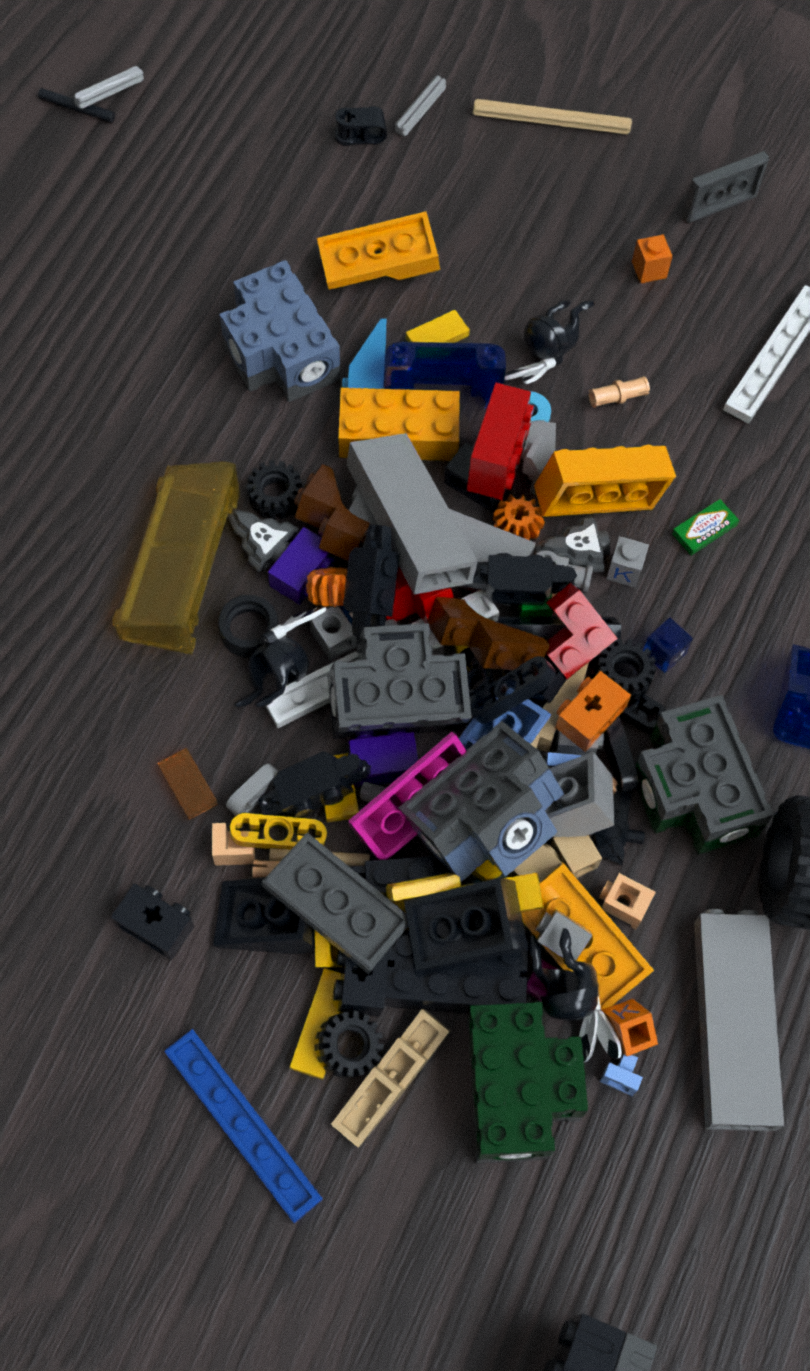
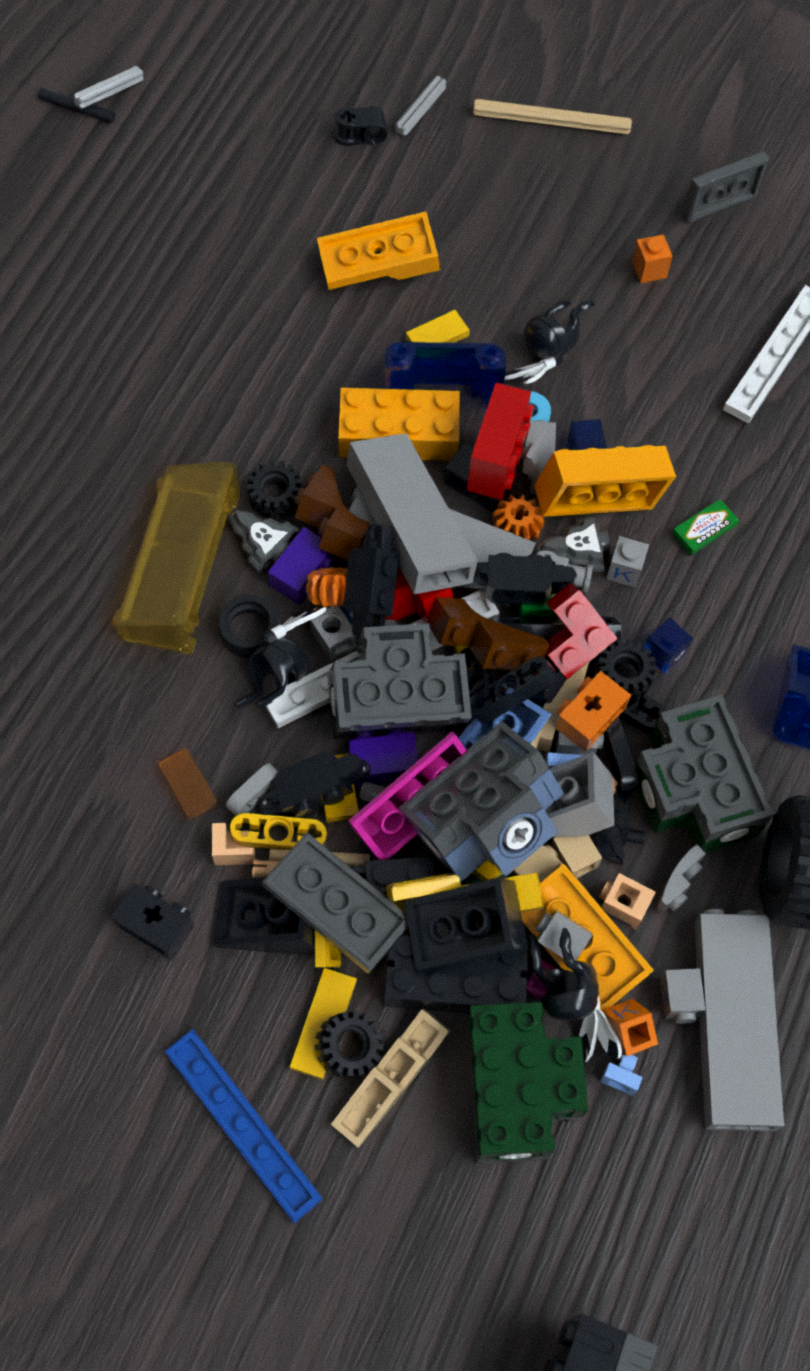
sand blue piece [220,260,340,402] -> none
black brick [333,949,388,1017] -> none
dark azure slope [342,319,387,389] -> none
light nougat pin [588,376,650,408] -> none
none -> clear blue brick [568,419,607,450]
none -> light grey slope [656,844,706,914]
none -> light grey brick [660,968,706,1024]

